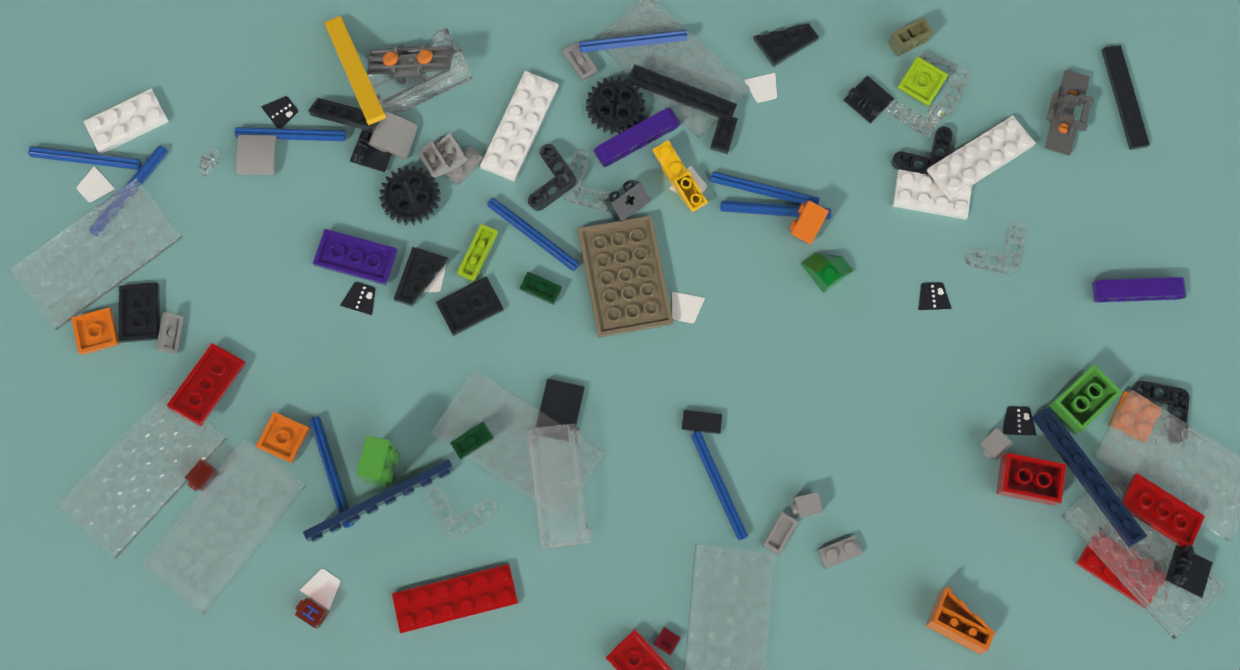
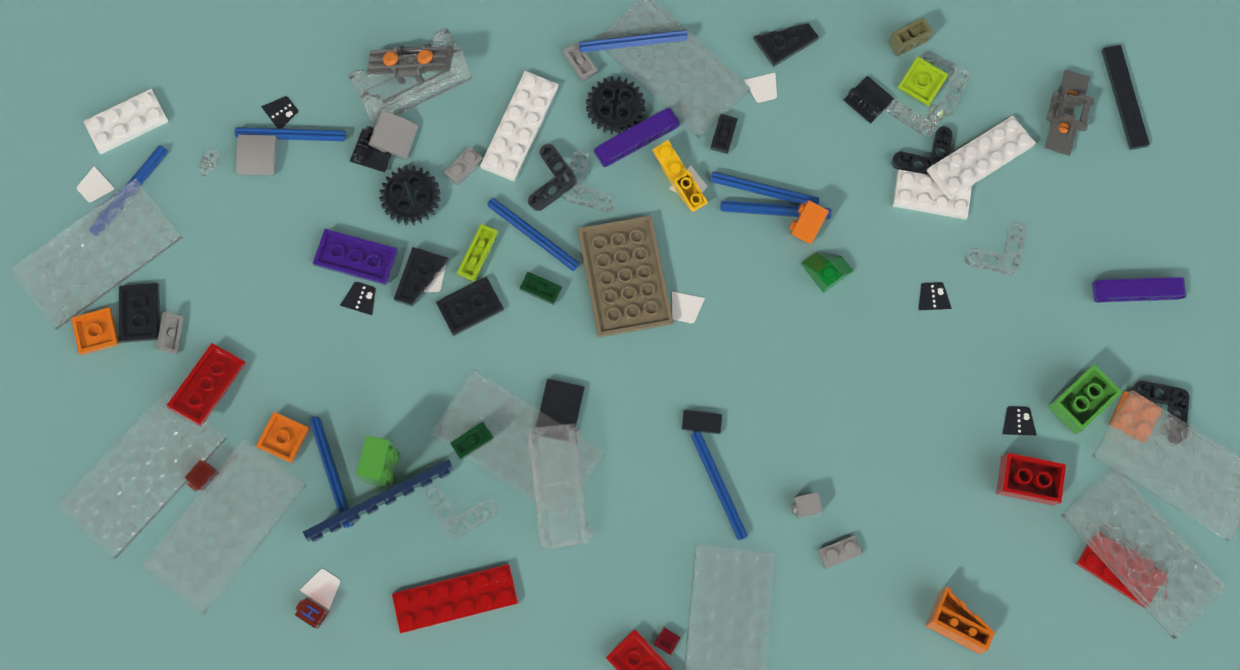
blue axle [28,146,141,170] -> none
black plate [308,98,381,132] -> none
yellow tile [324,16,386,125] -> none
light grey slope [418,133,468,177] -> none
brick [604,180,651,222] -> none
black tile [627,64,737,122] -> none
light grey tile [762,511,799,556] -> none
light grey brick [980,427,1013,461] -> none
dark blue plate [1032,407,1147,548] -> none
red plate [1121,473,1205,548] -> none
black hinge [1165,544,1213,598] -> none

